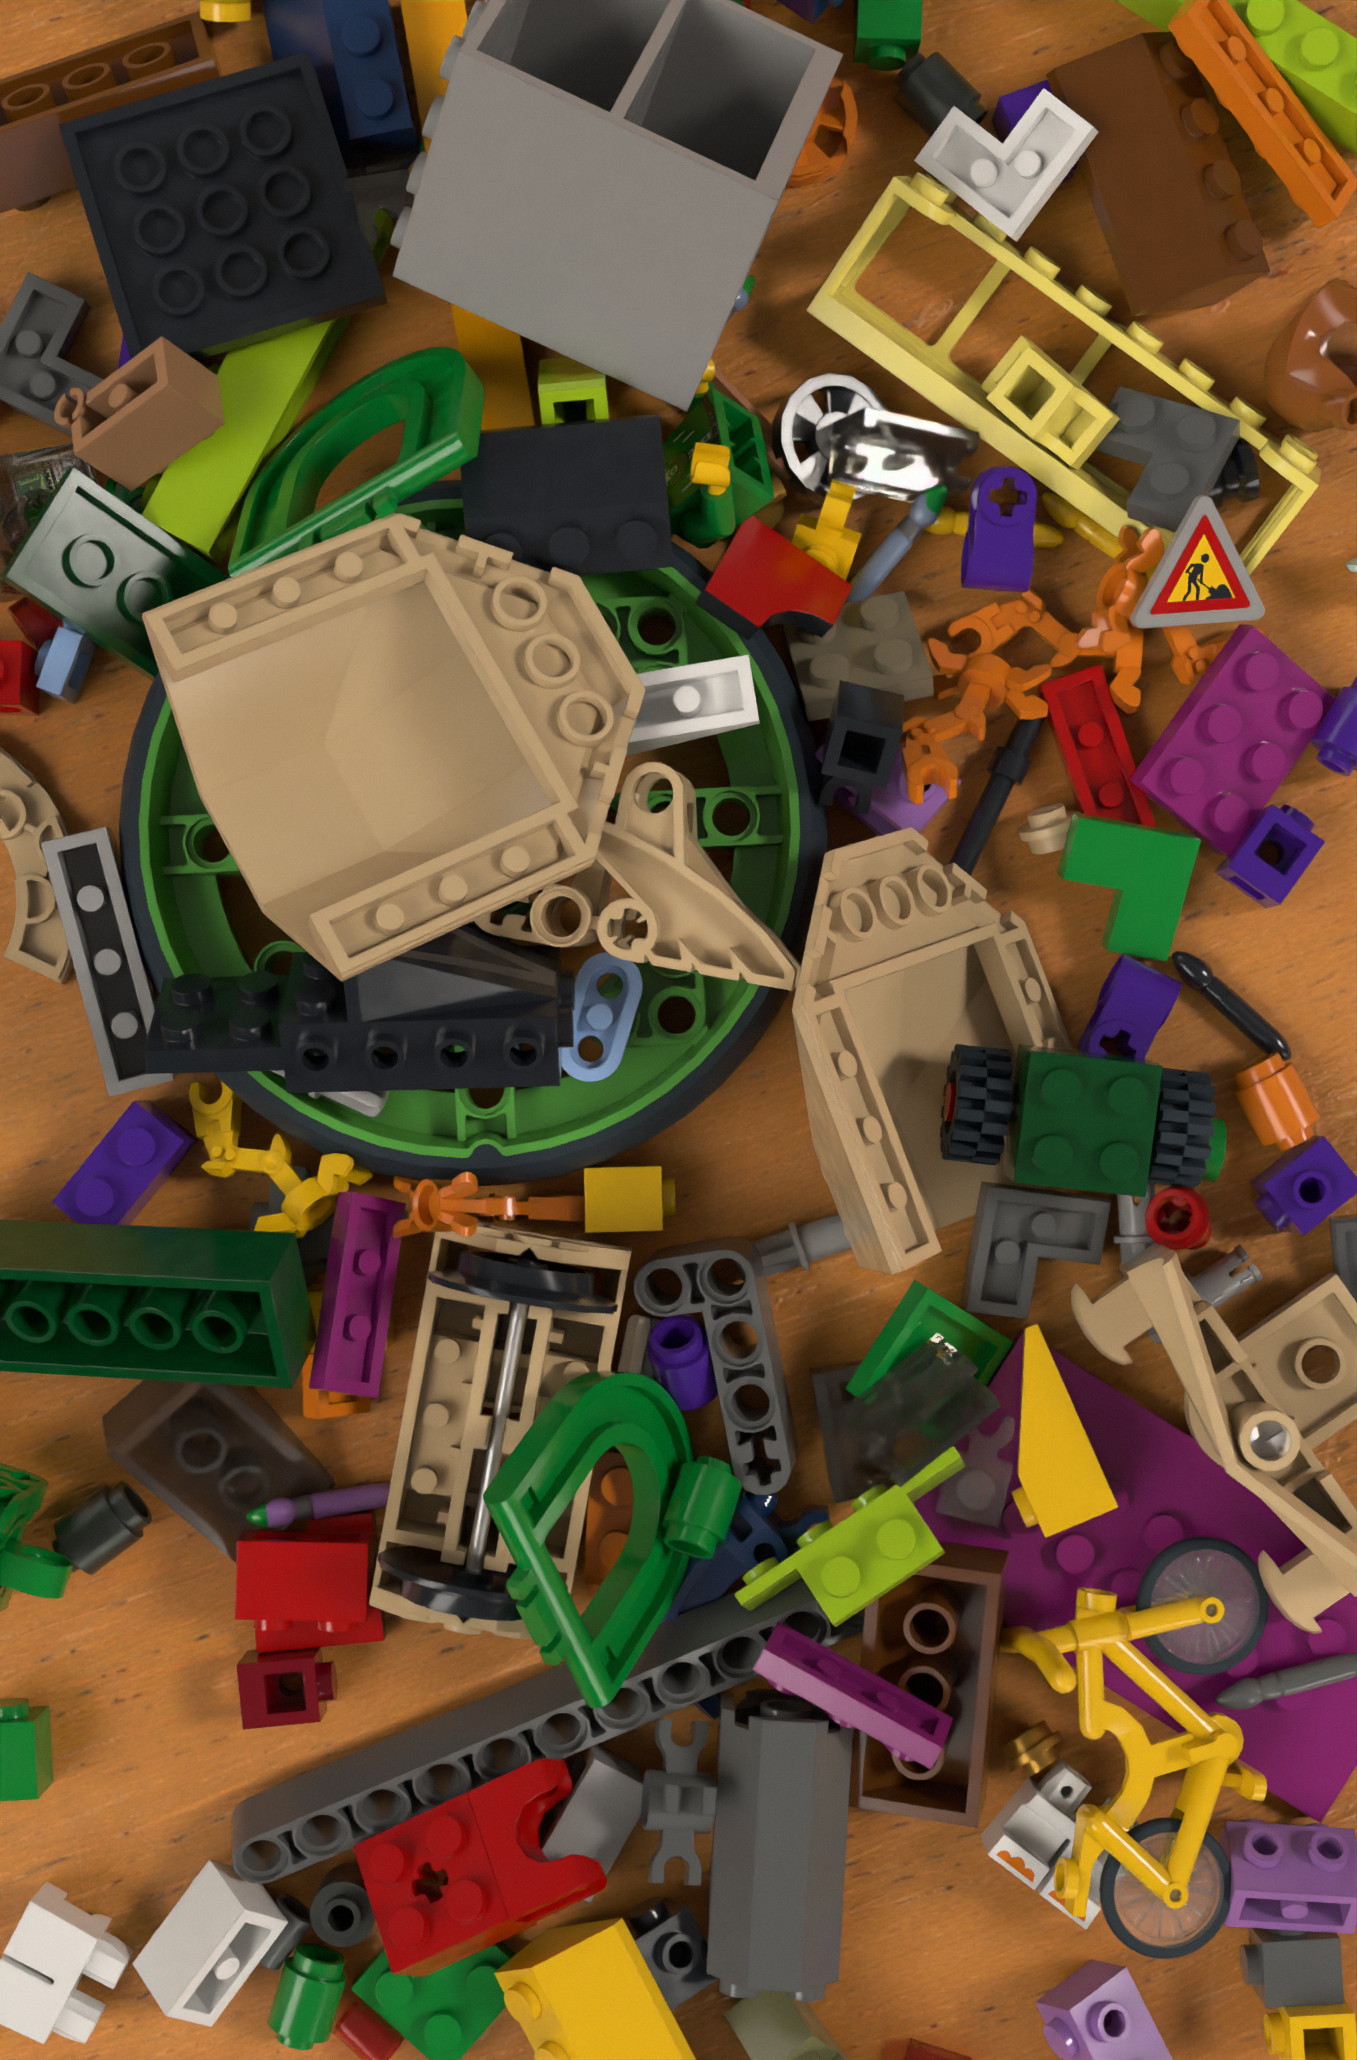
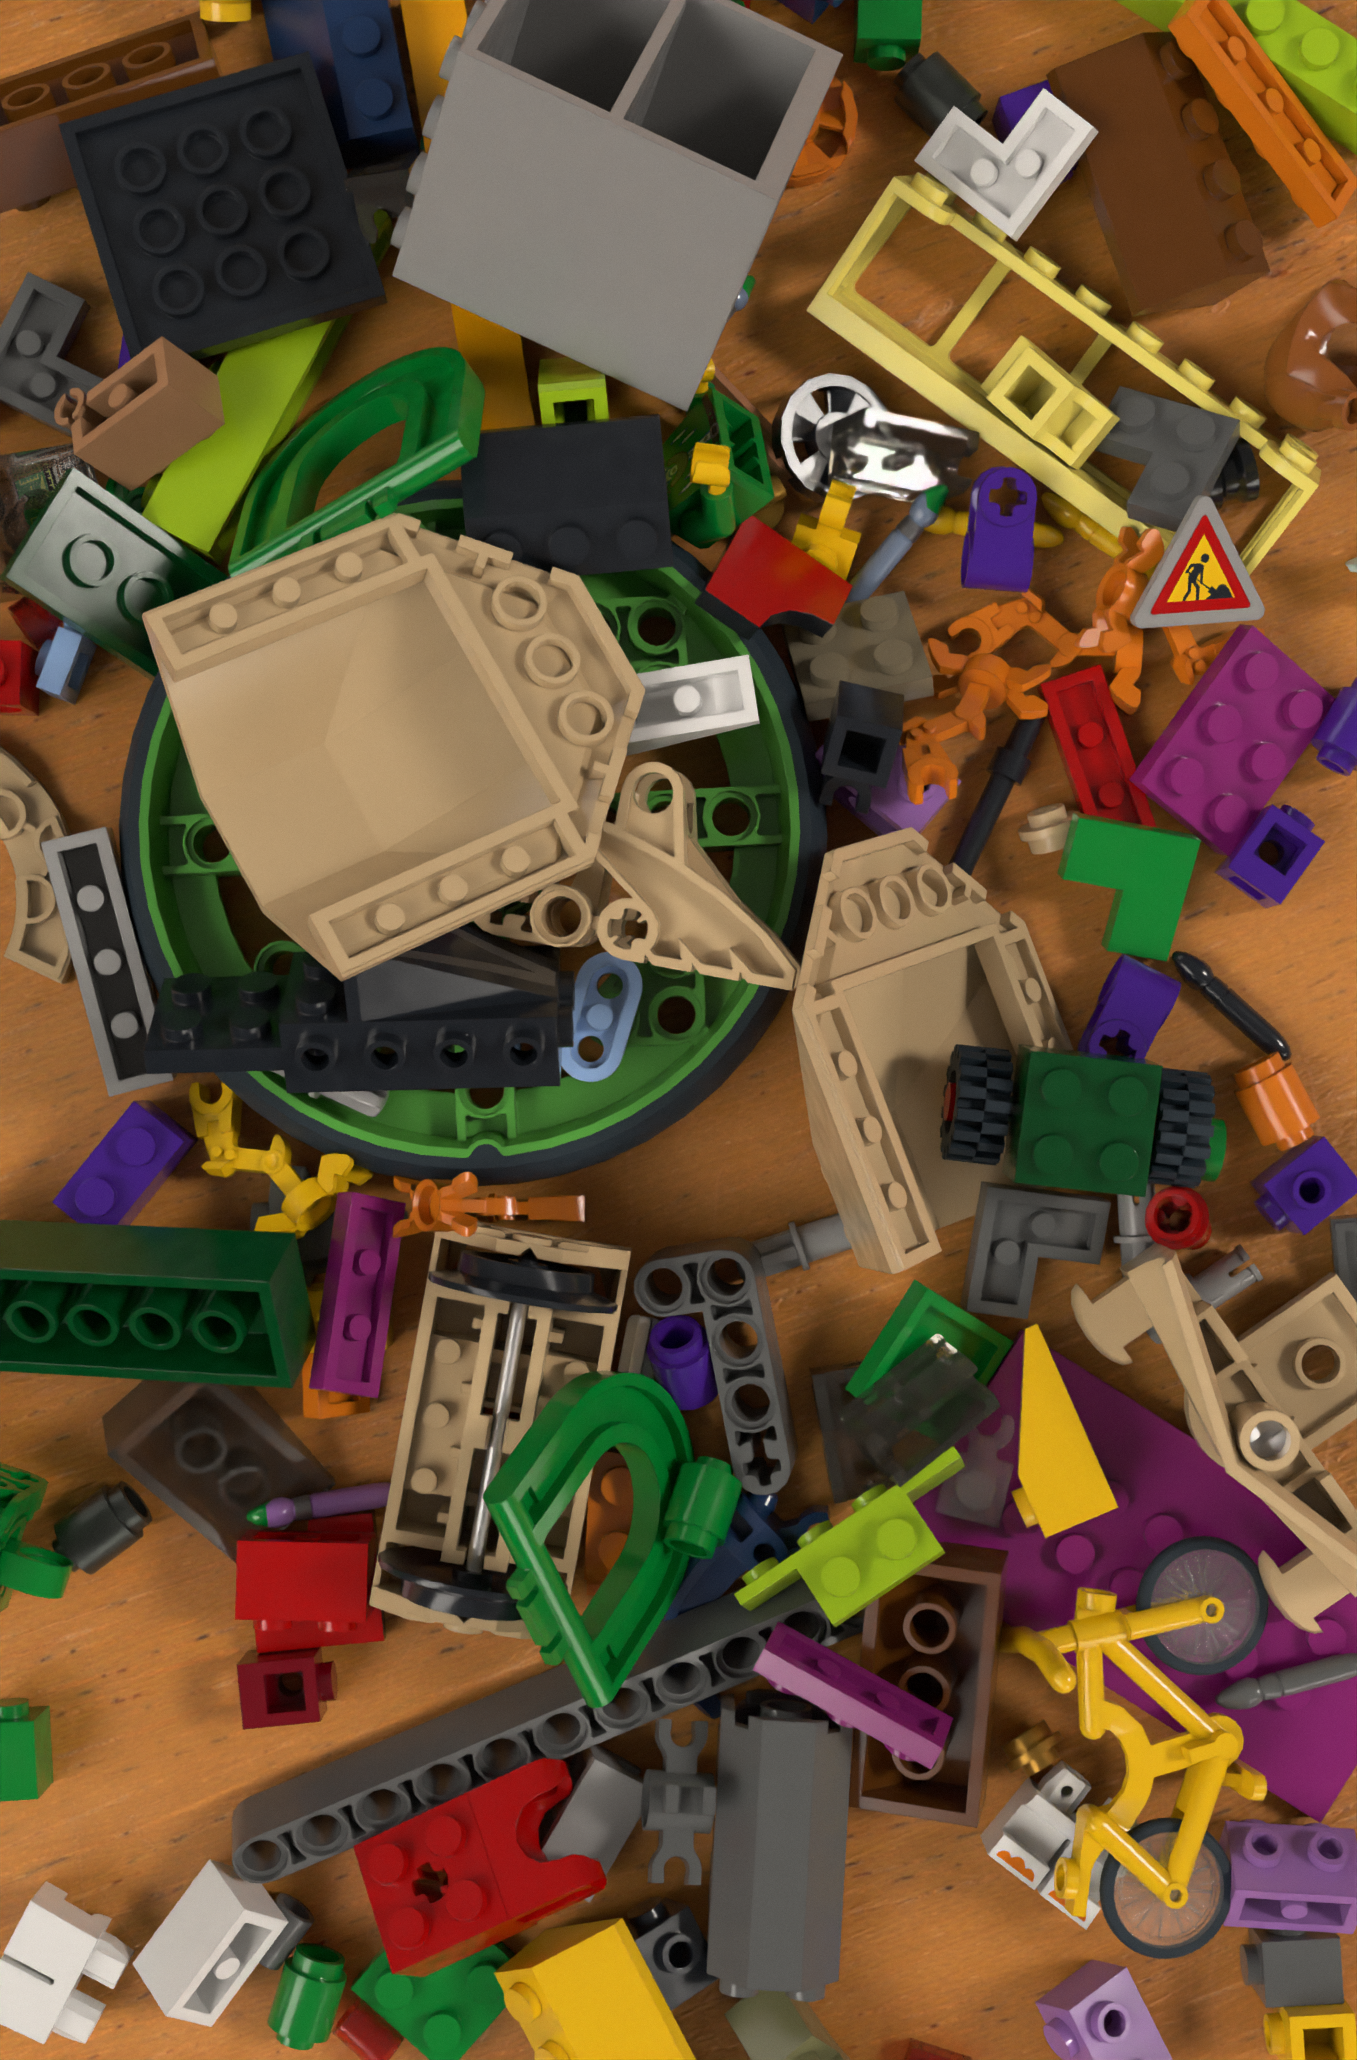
pearl dark grey brick [310,1863,375,1947] -> none
yellow brick [584,1164,676,1233] -> none

